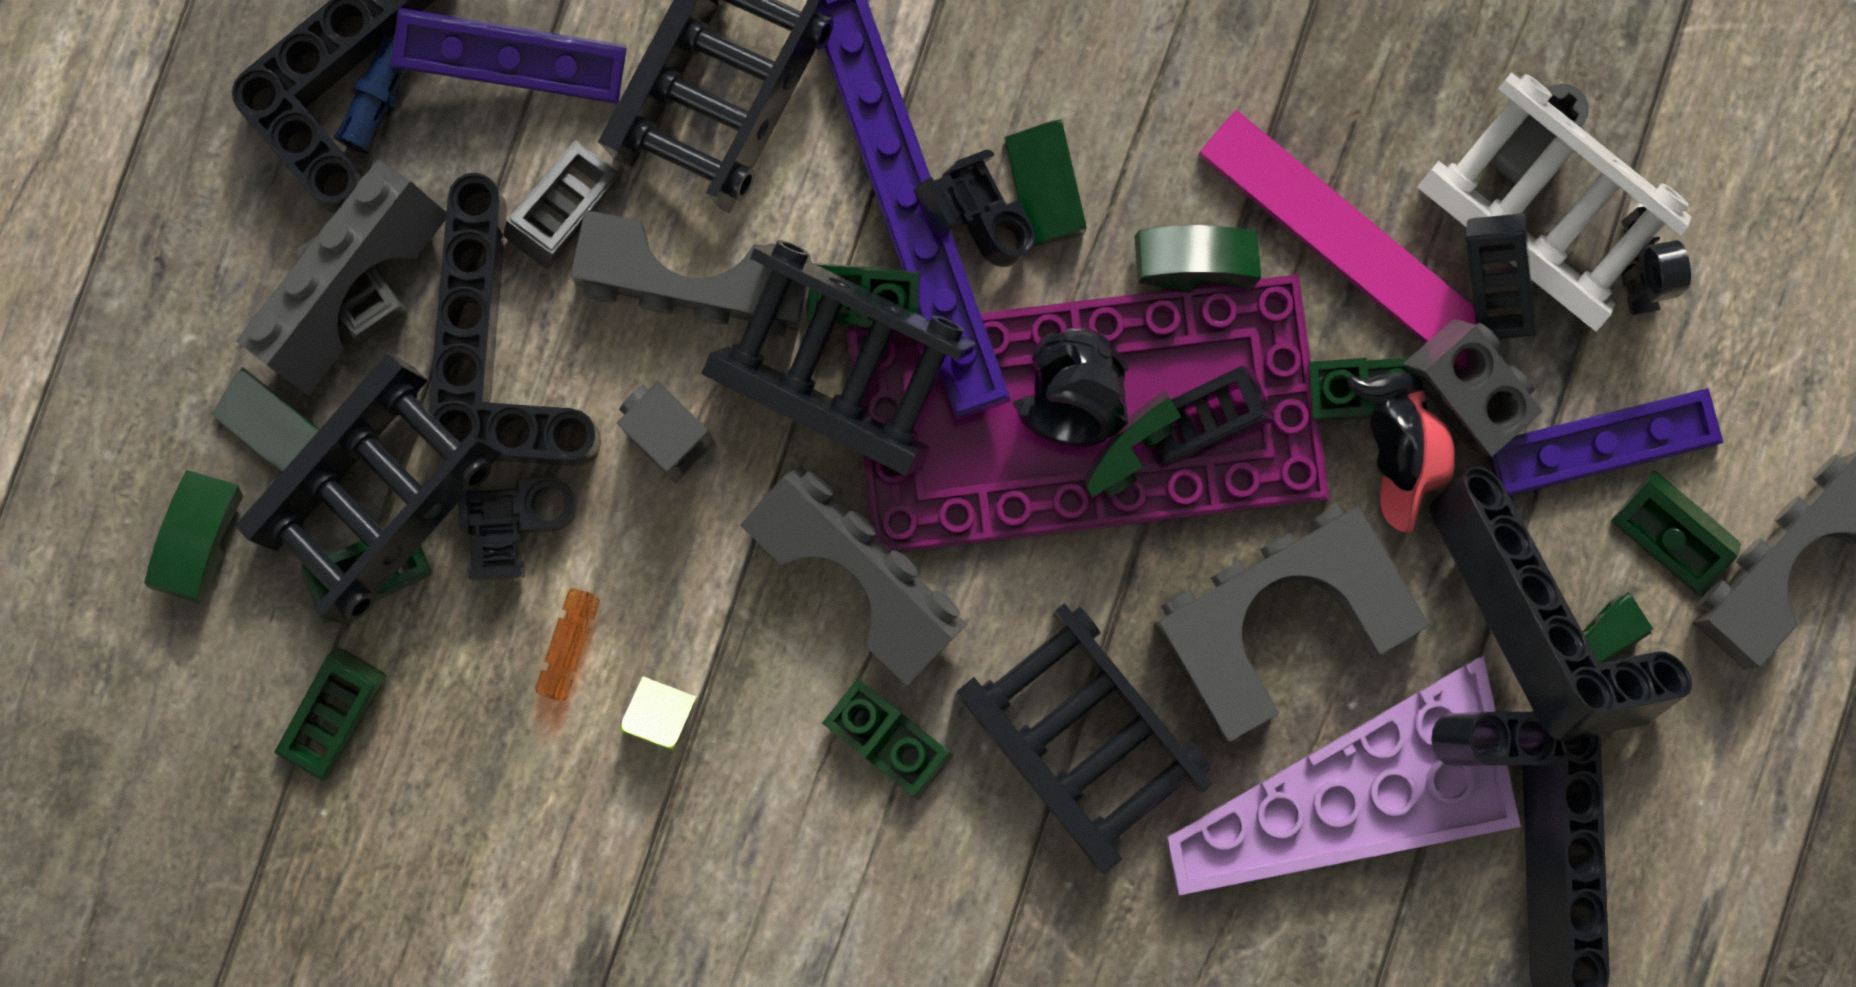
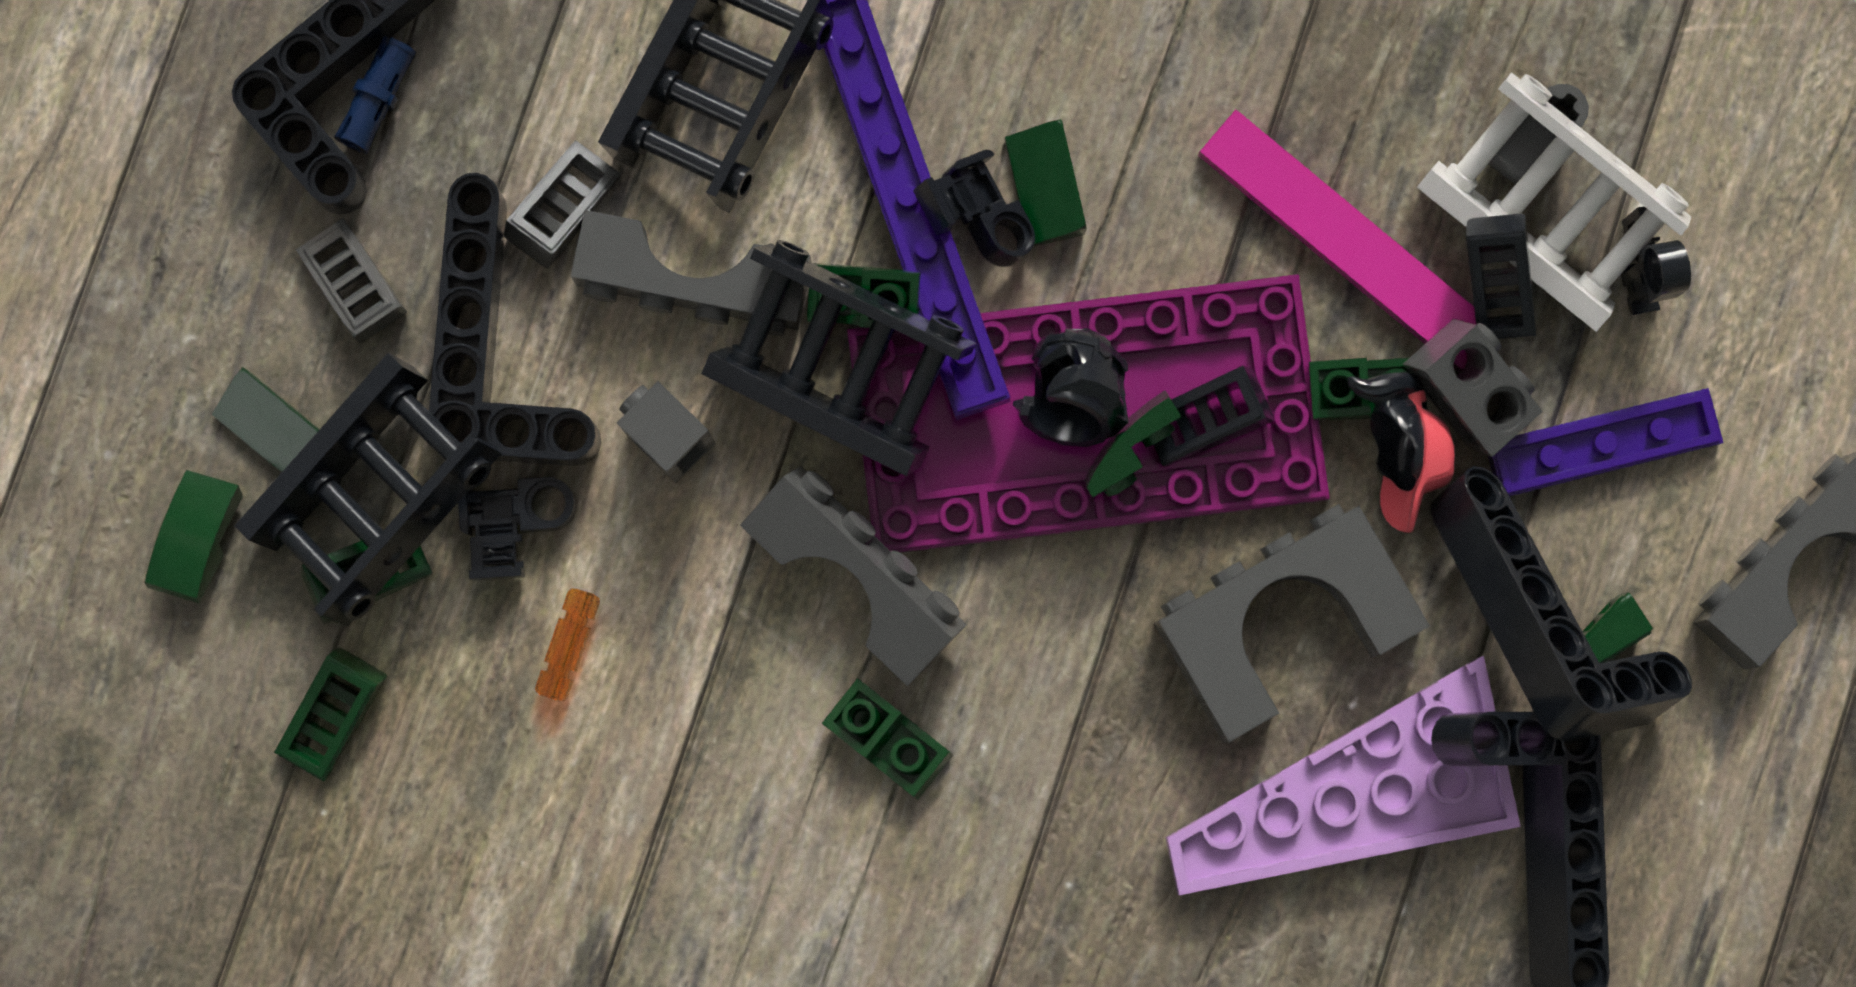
dark grey arch [236,159,446,396] -> none
dark purple tile [391,8,627,104] -> none
slope [619,677,697,751] -> none
black fence [955,603,1213,874] -> none
dark green slope [1134,225,1262,293] -> none
dark green slope [1611,470,1741,595] -> none

